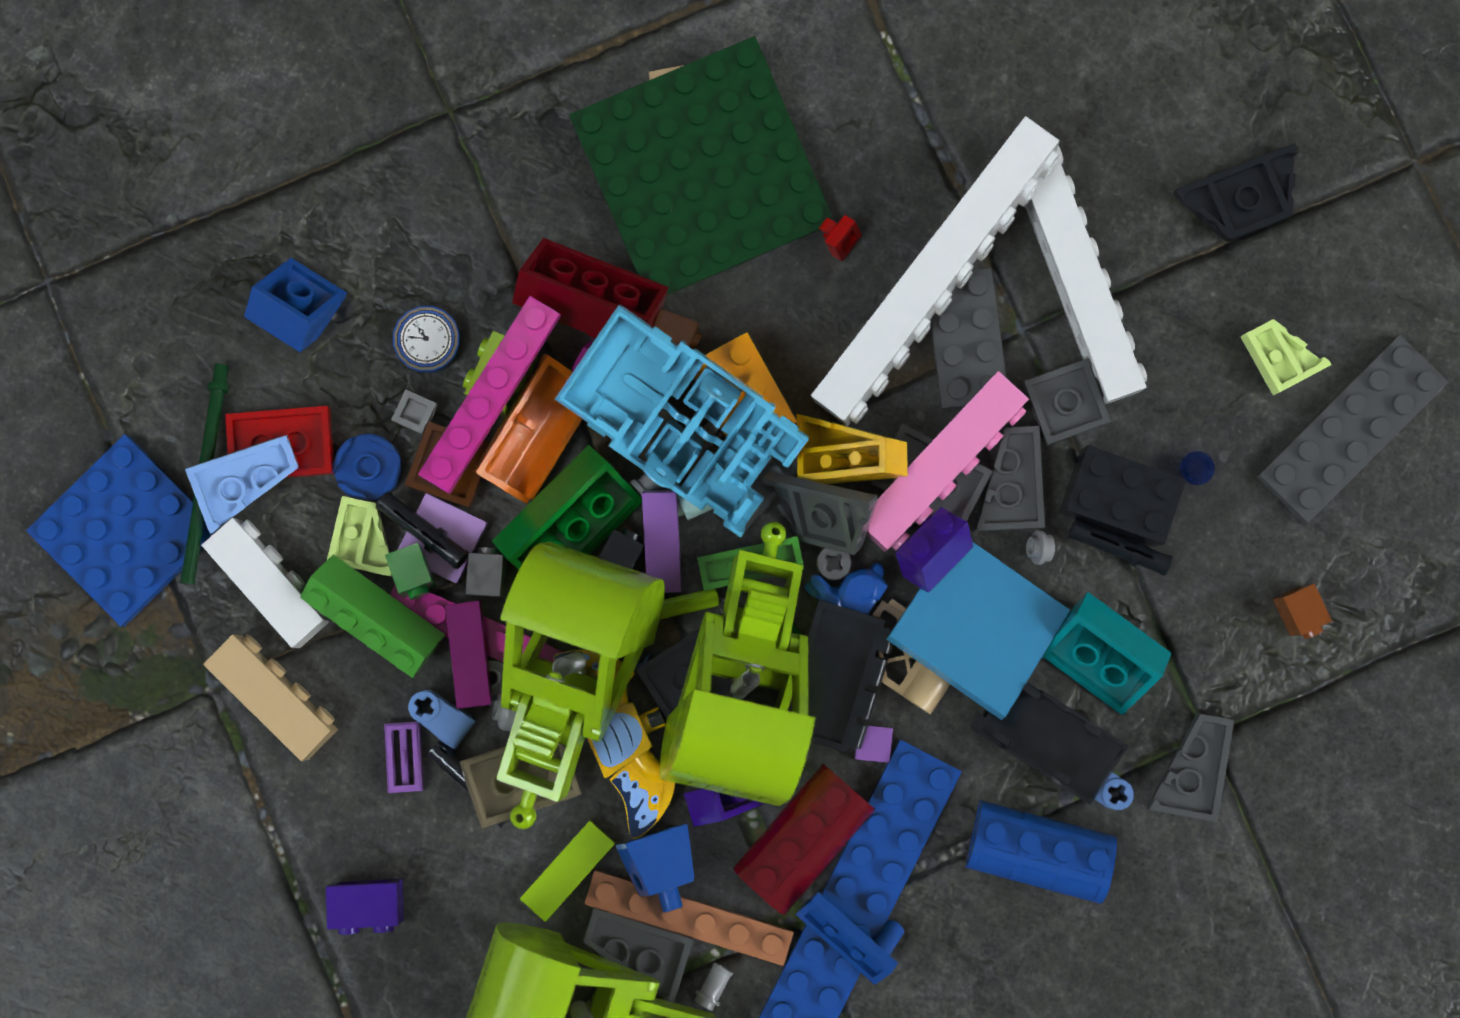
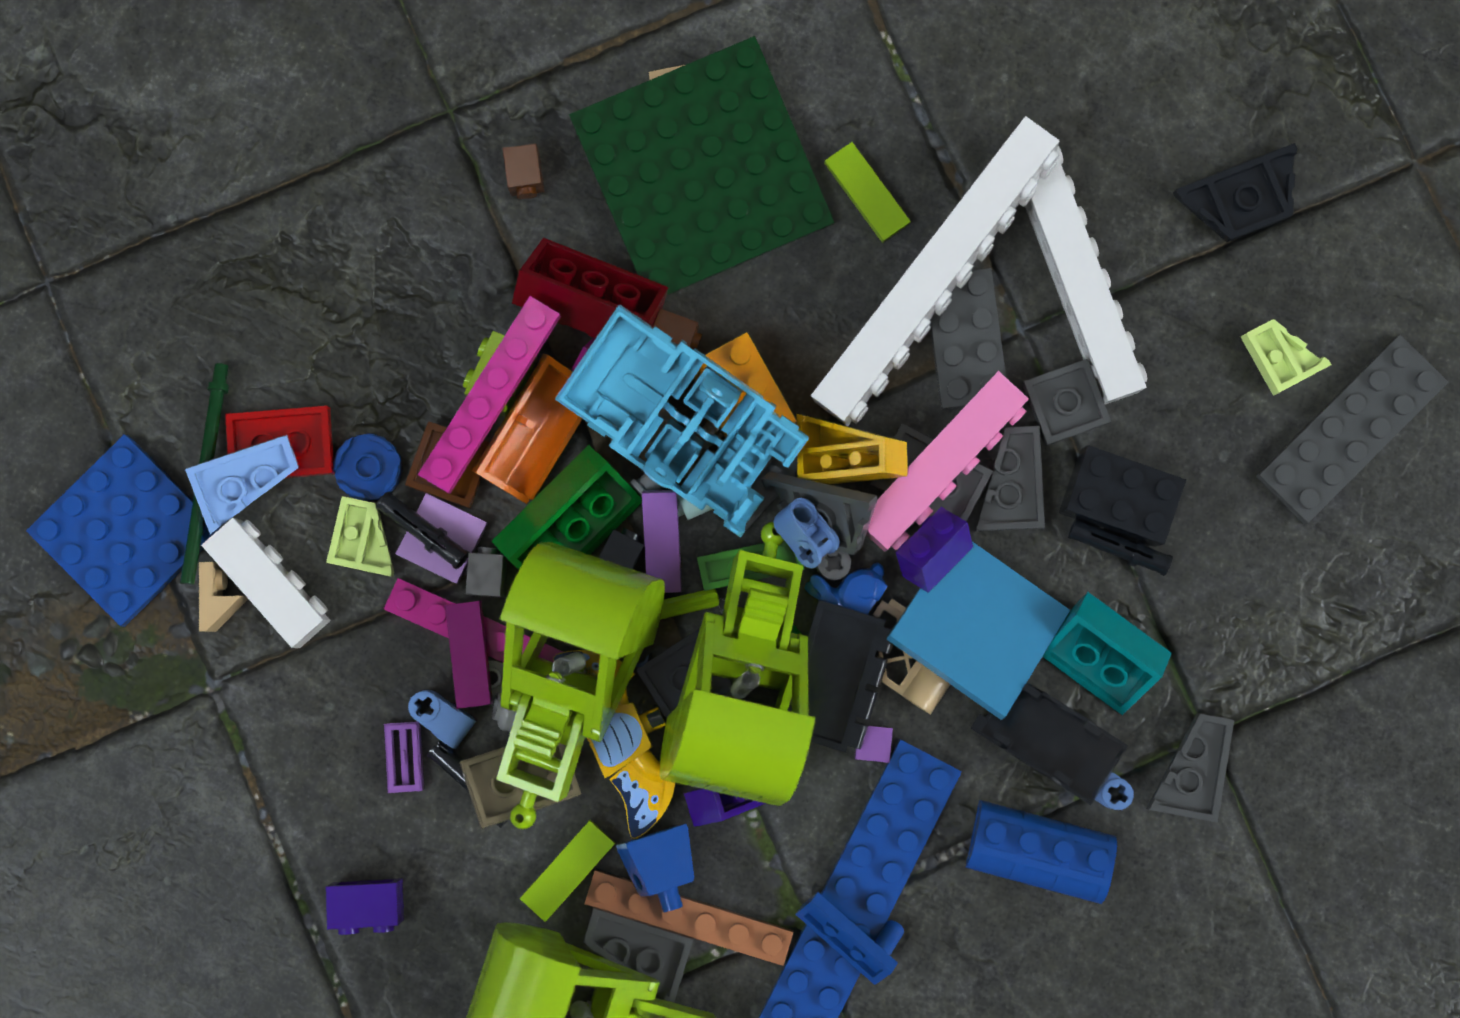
tan brick [203,634,339,761] -> none
blue slope [244,258,347,353] -> none
bright green brick [300,554,445,678] -> none
green brick [385,543,436,600] -> none
light grey plate [391,389,438,435] -> none
tile [393,306,461,373] -> none
light grey pin [694,962,733,1011] -> none
dark red container [733,763,875,915] -> none
red tile [819,215,862,262] -> none
light grey plate [1026,531,1055,565] -> none
clear blue plate [1180,451,1215,485] -> none
dark orange brick [1273,584,1332,639] -> none
none -> tan slope [199,562,248,632]
none -> reddish brown brick [503,144,545,199]
none -> medium blue piece [774,498,840,568]
none -> lime tile [824,142,911,243]

